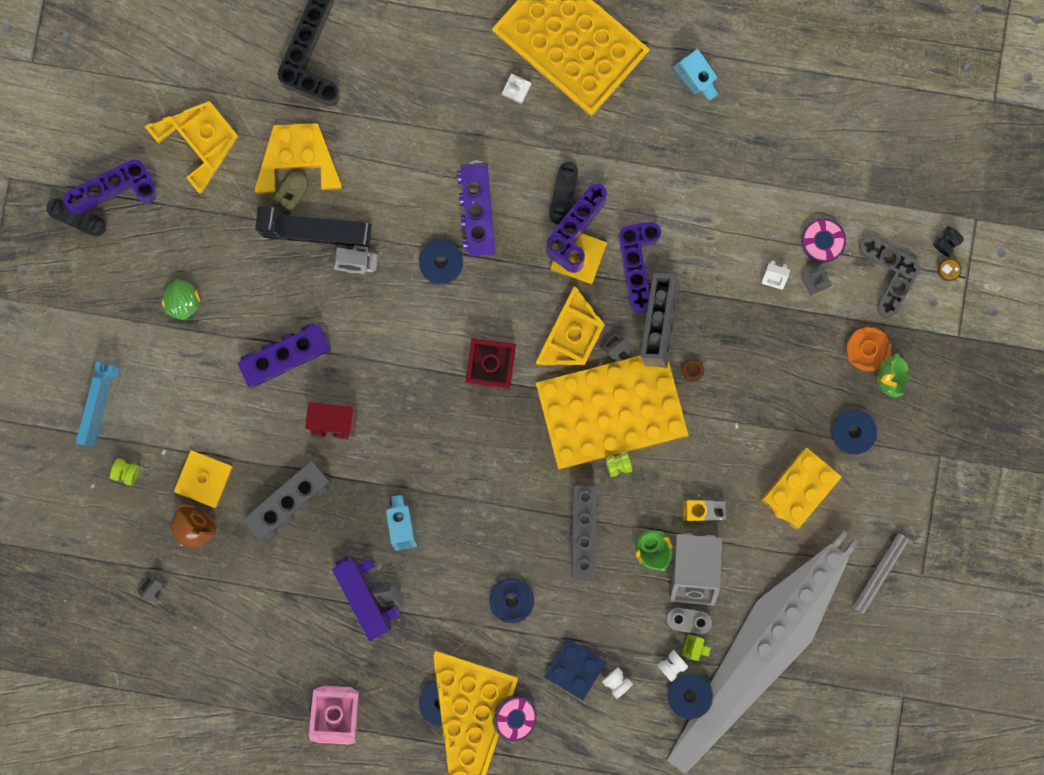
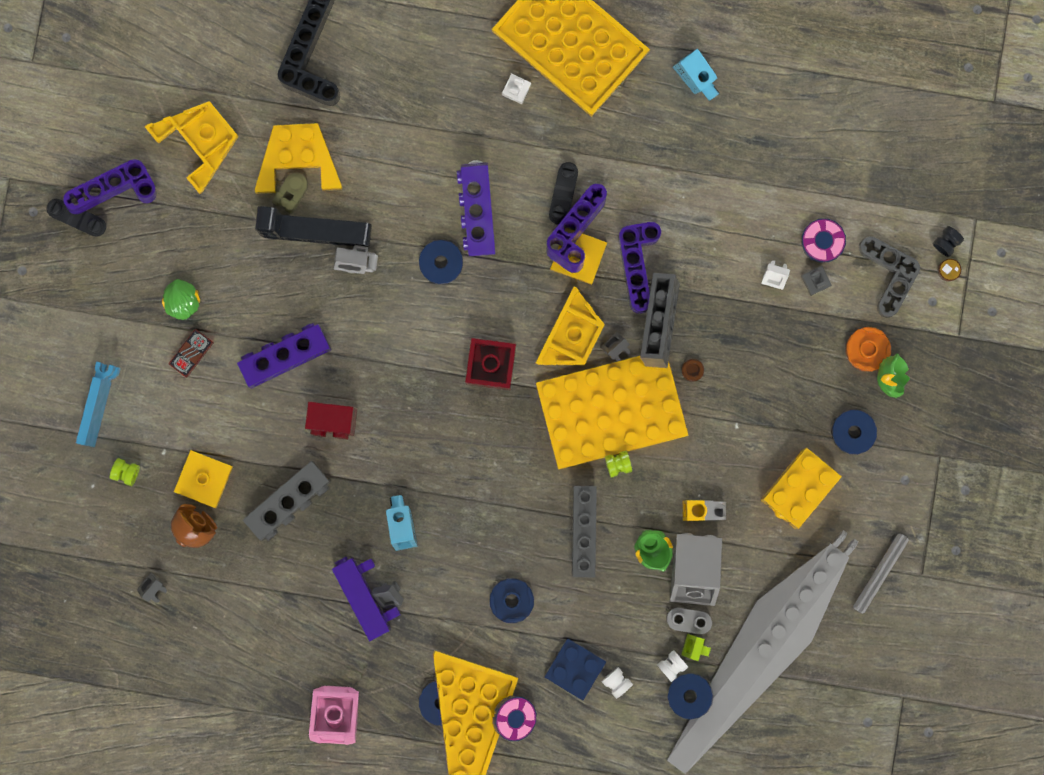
none -> tile [169,329,214,378]

